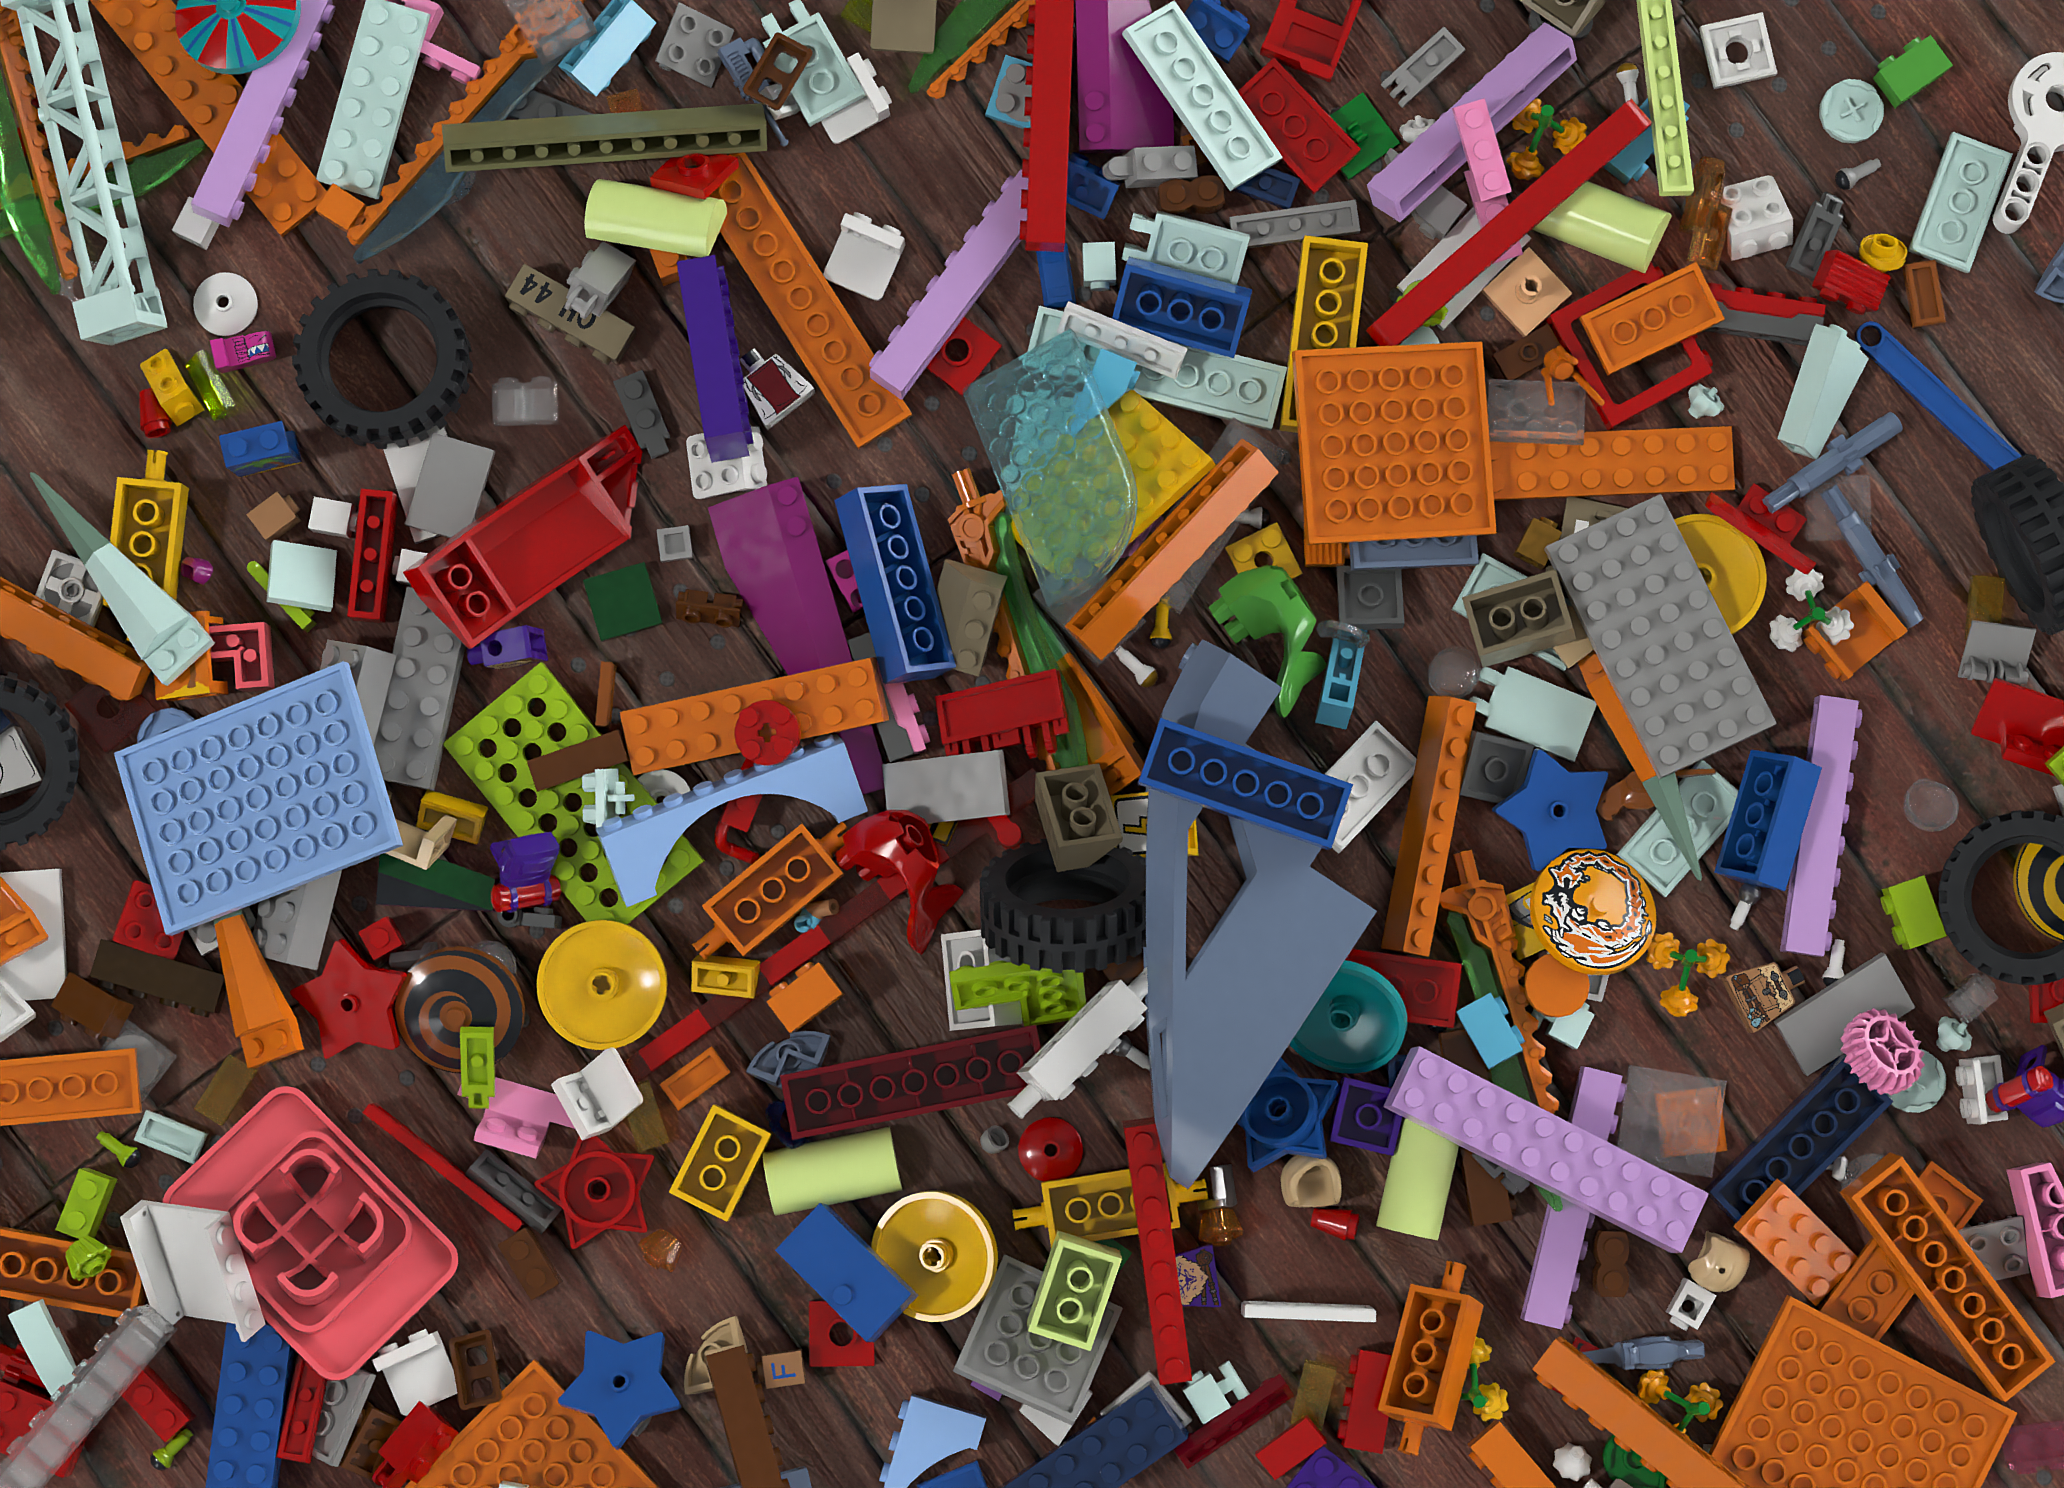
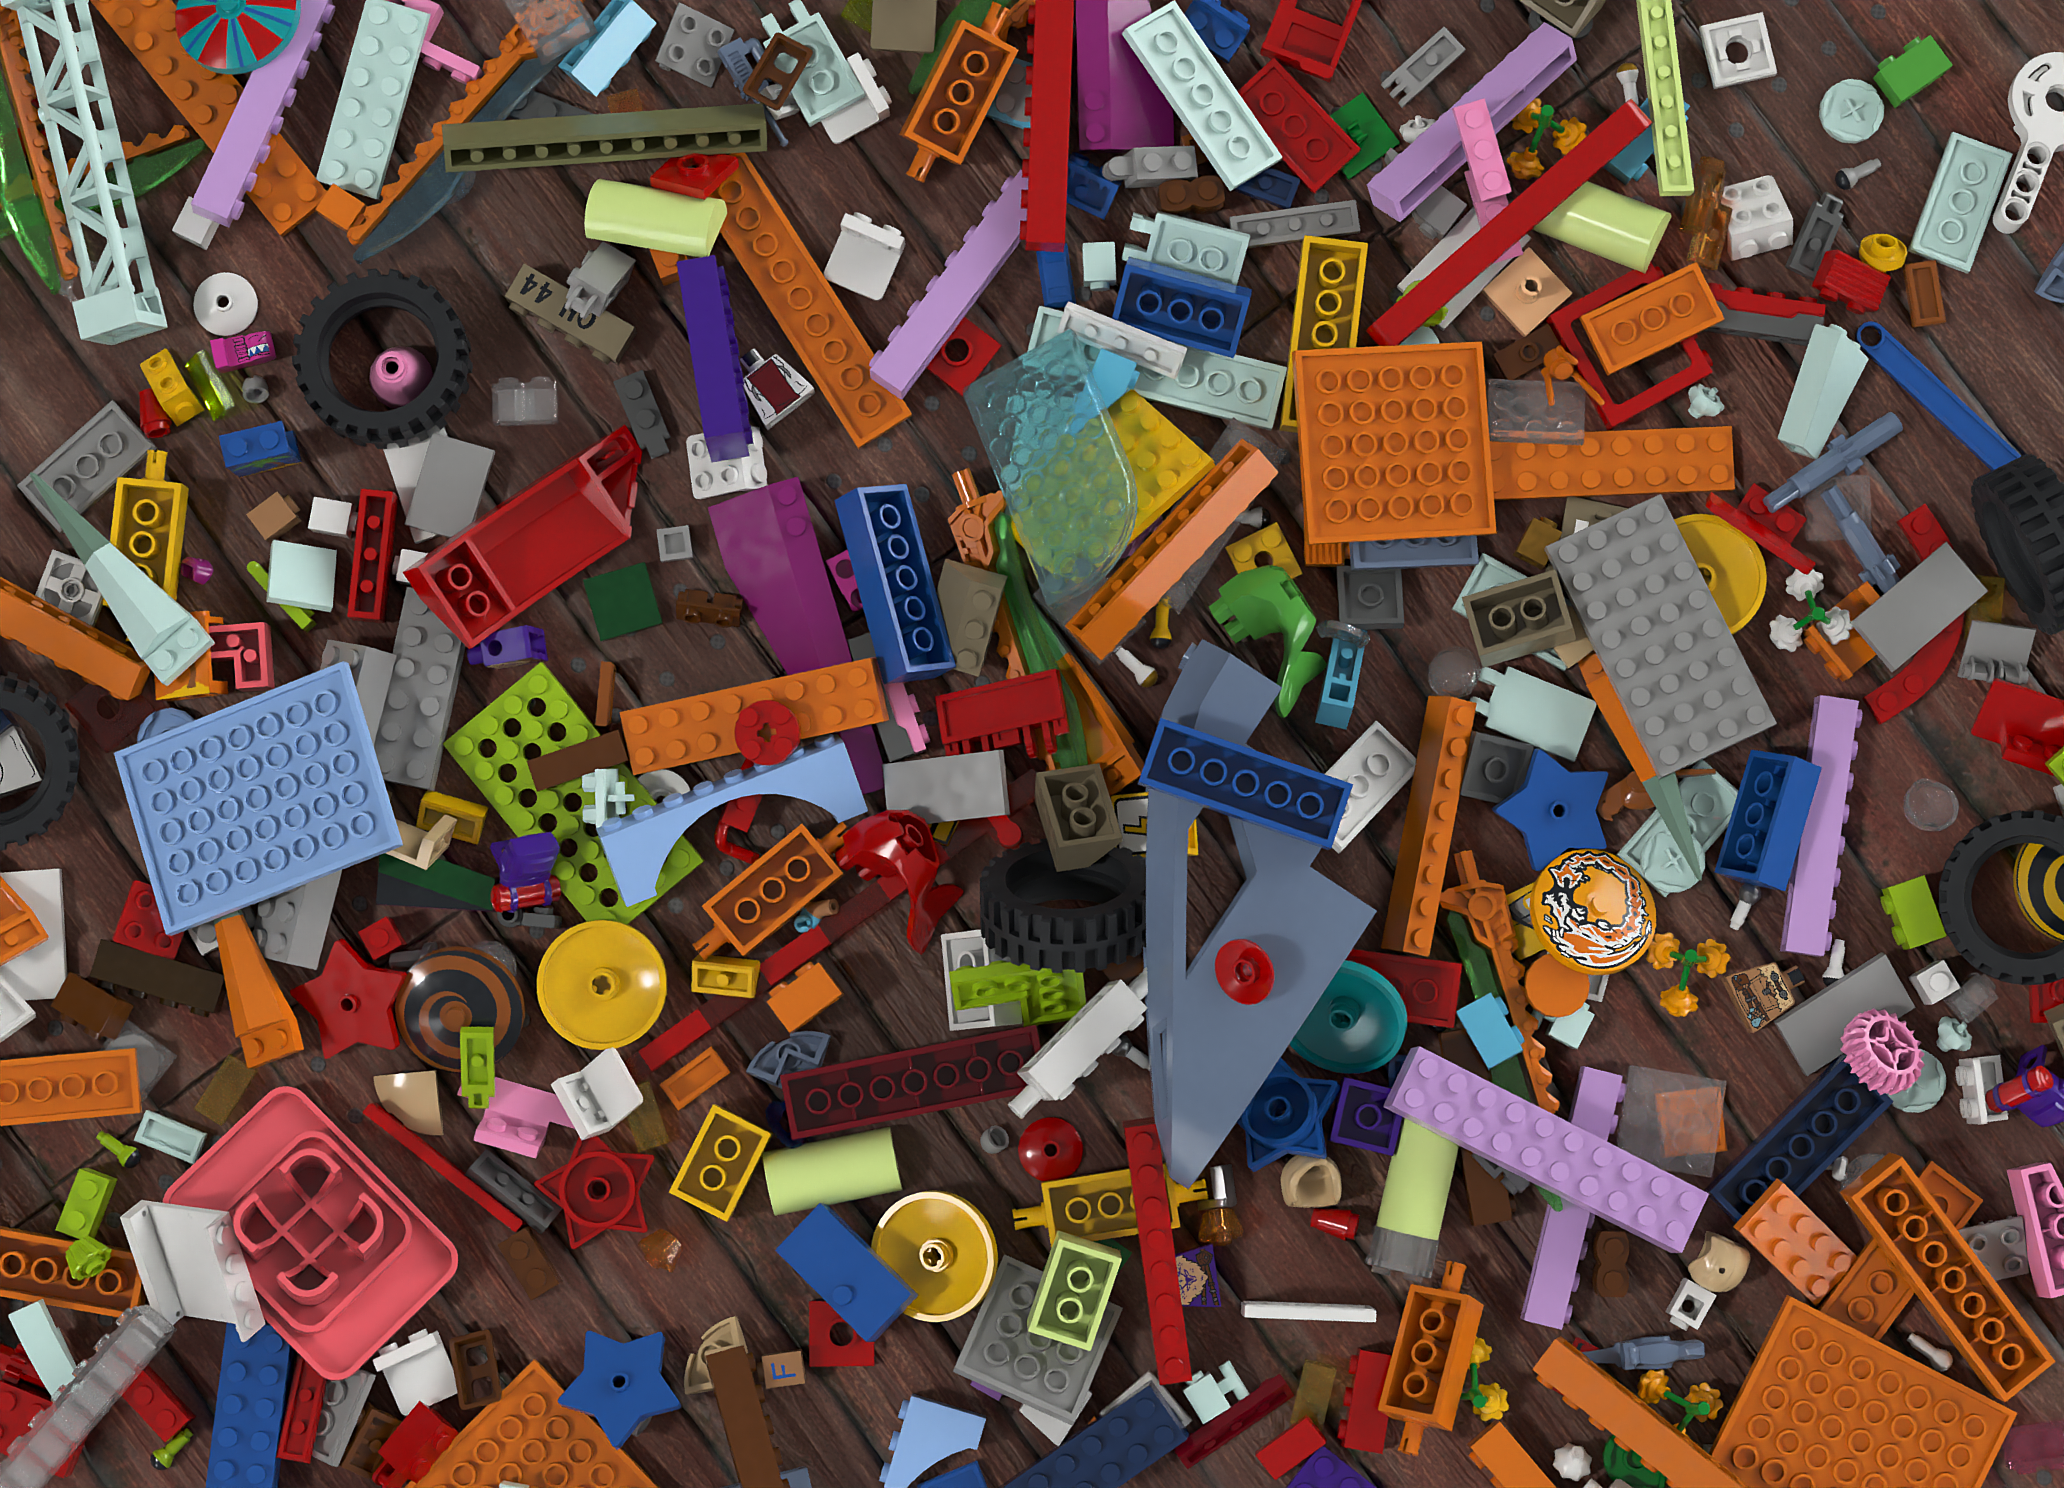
none -> light grey tile [17,400,157,534]
none -> light grey hinge [242,375,269,403]
none -> bright pink cone [369,346,434,409]
none -> tan brick [373,1070,444,1135]
none -> orange brick [899,1,1018,183]
none -> red dish [1215,939,1274,1005]
none -> clear brick [1365,1225,1439,1283]
none -> light aqua tile [1640,829,1705,893]
none -> light grey tile [1850,542,1988,672]
none -> red plate [1862,504,1965,725]
none -> white piece [1907,1333,1953,1371]
none -> white brick [1908,960,1960,1005]

